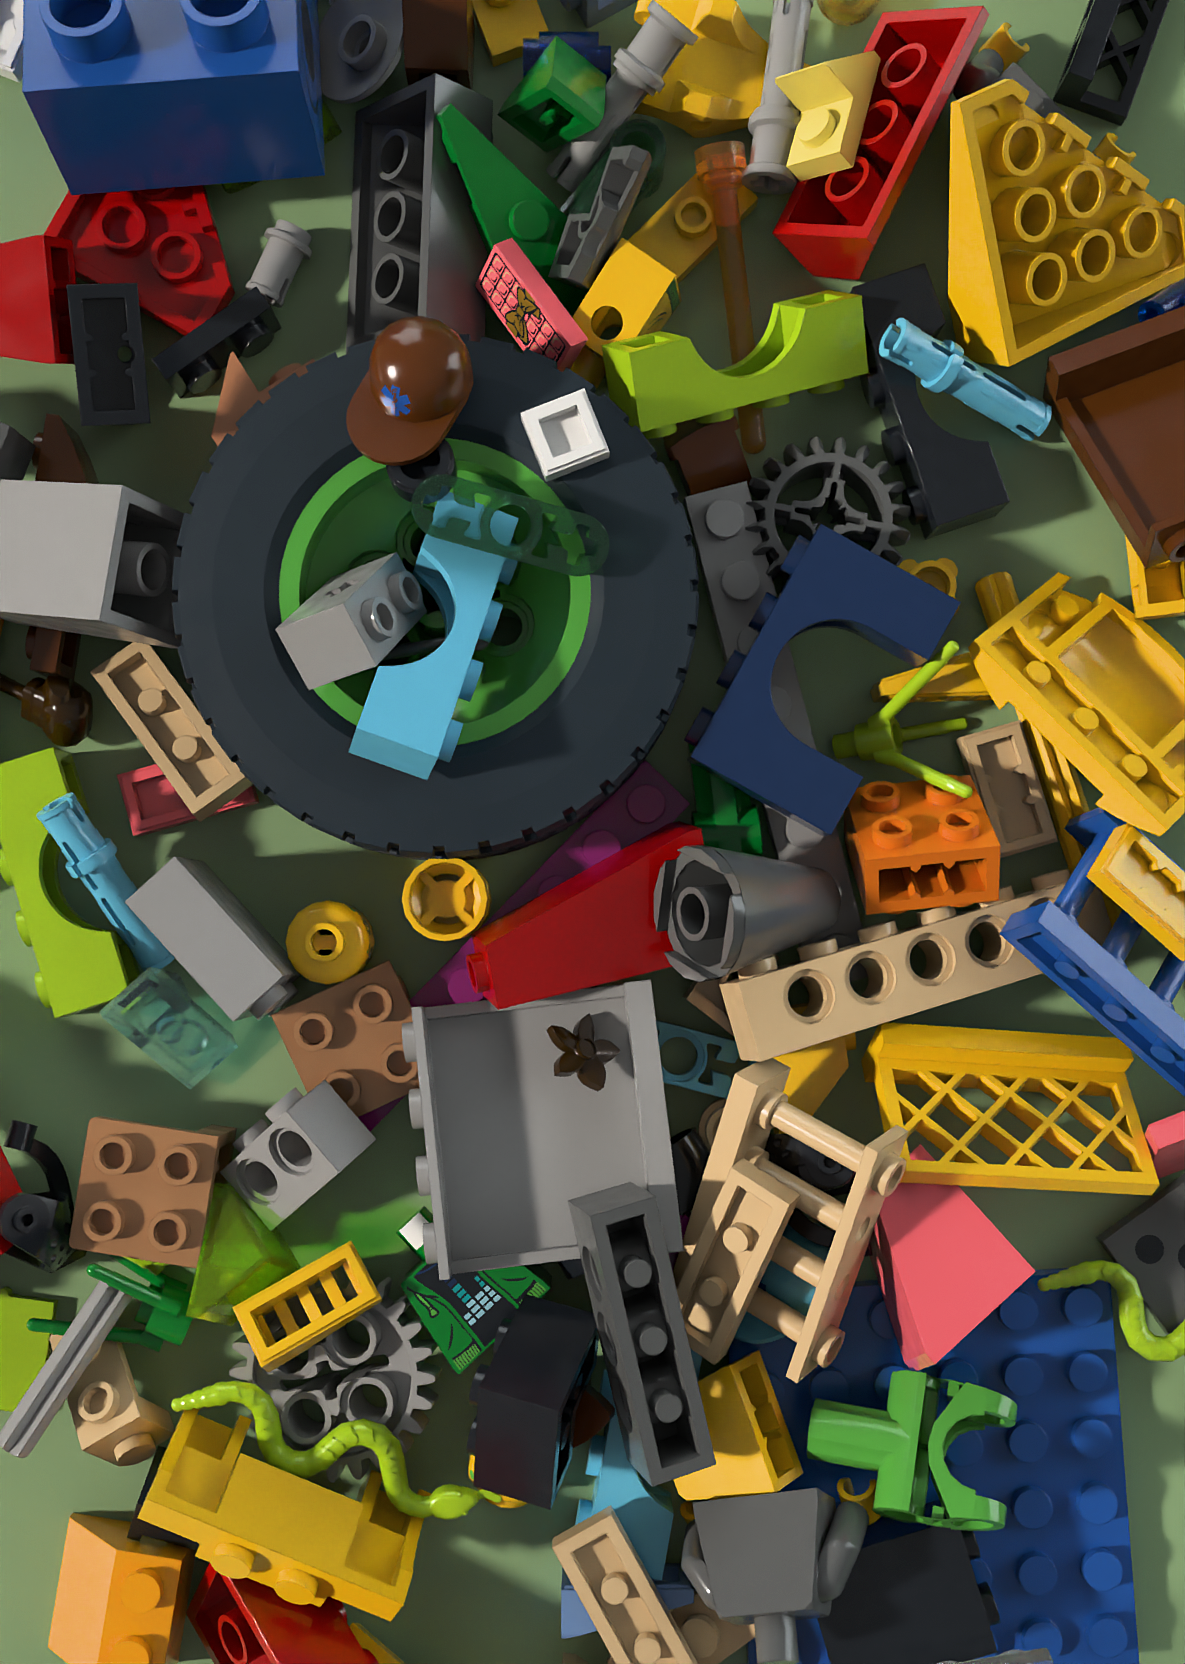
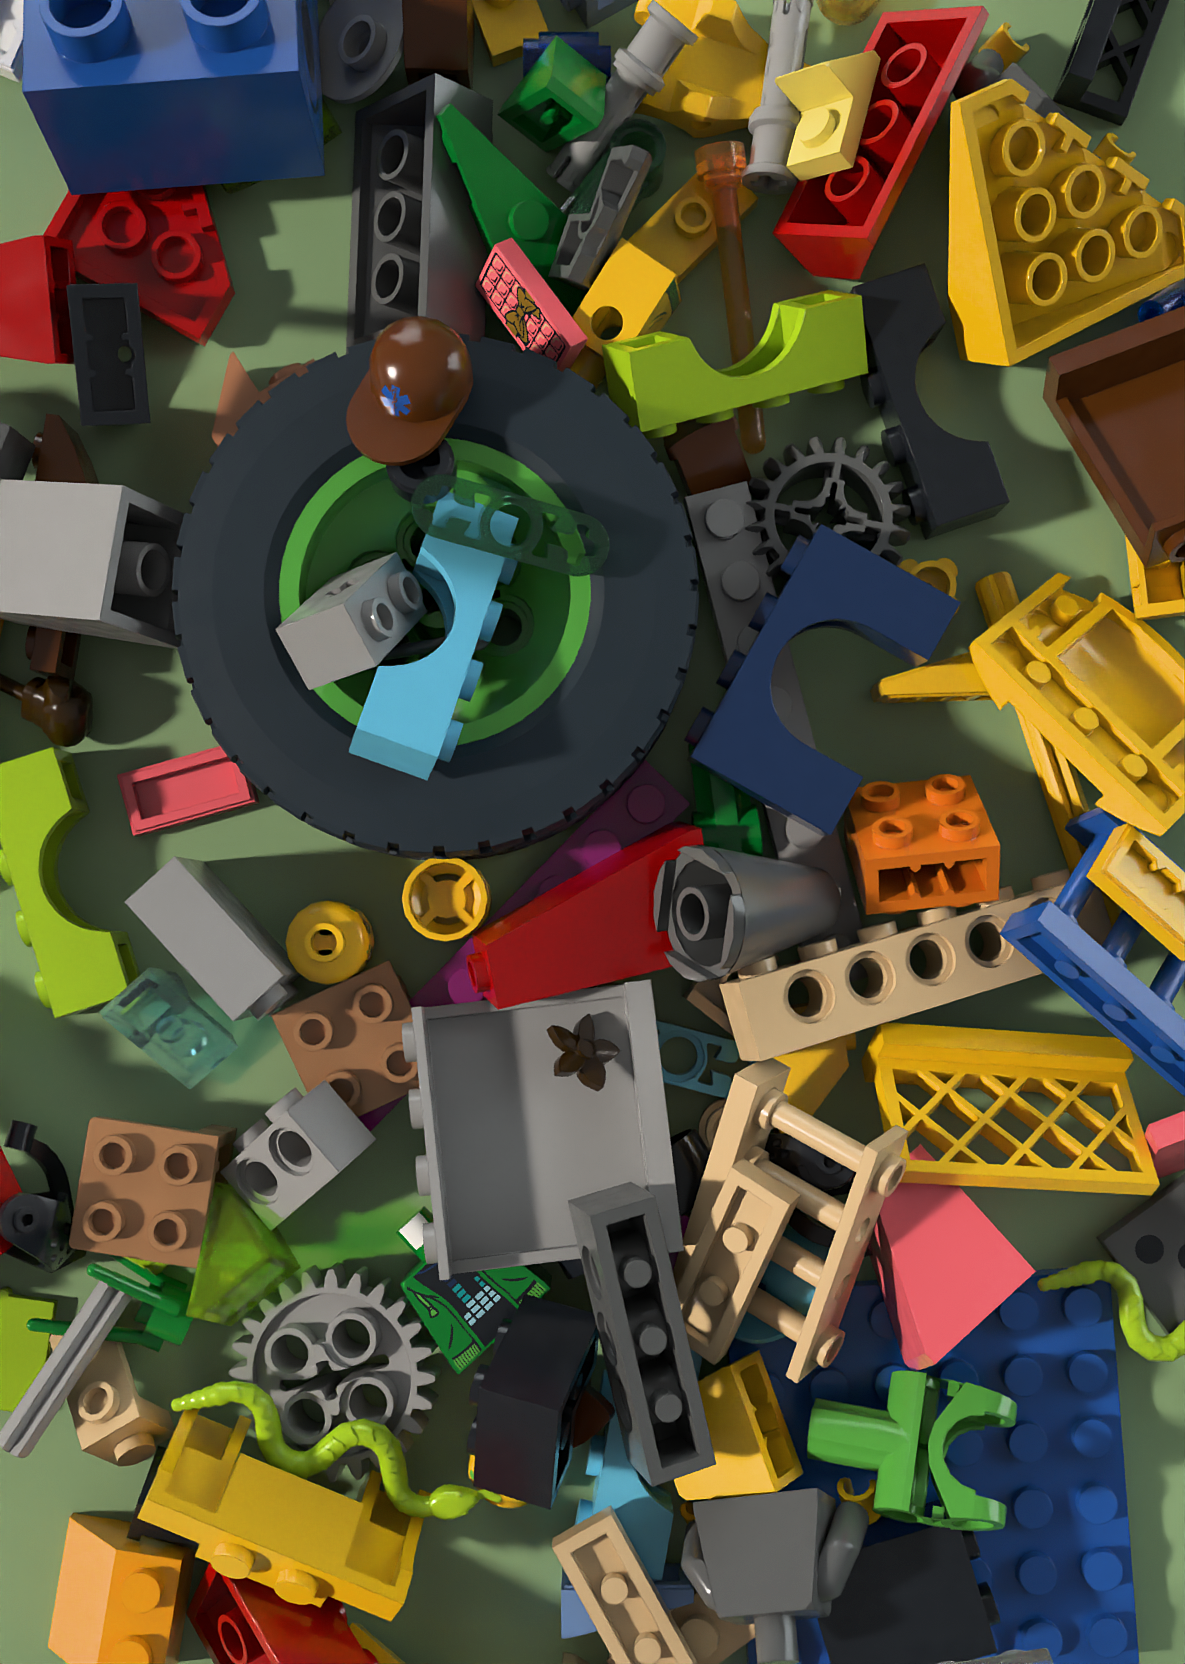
medium azure pin [36,792,175,974] -> none
tan plate [90,642,253,822] -> none
black plate [151,287,282,399] -> none
yellow slope [232,1240,383,1373] -> none
light grey pin [245,219,312,308] -> none
white tile [520,388,610,482] -> none
lime plant [832,641,973,799] -> none
medium azure pin [879,318,1052,441] -> none
tan plate [956,720,1058,858] -> none

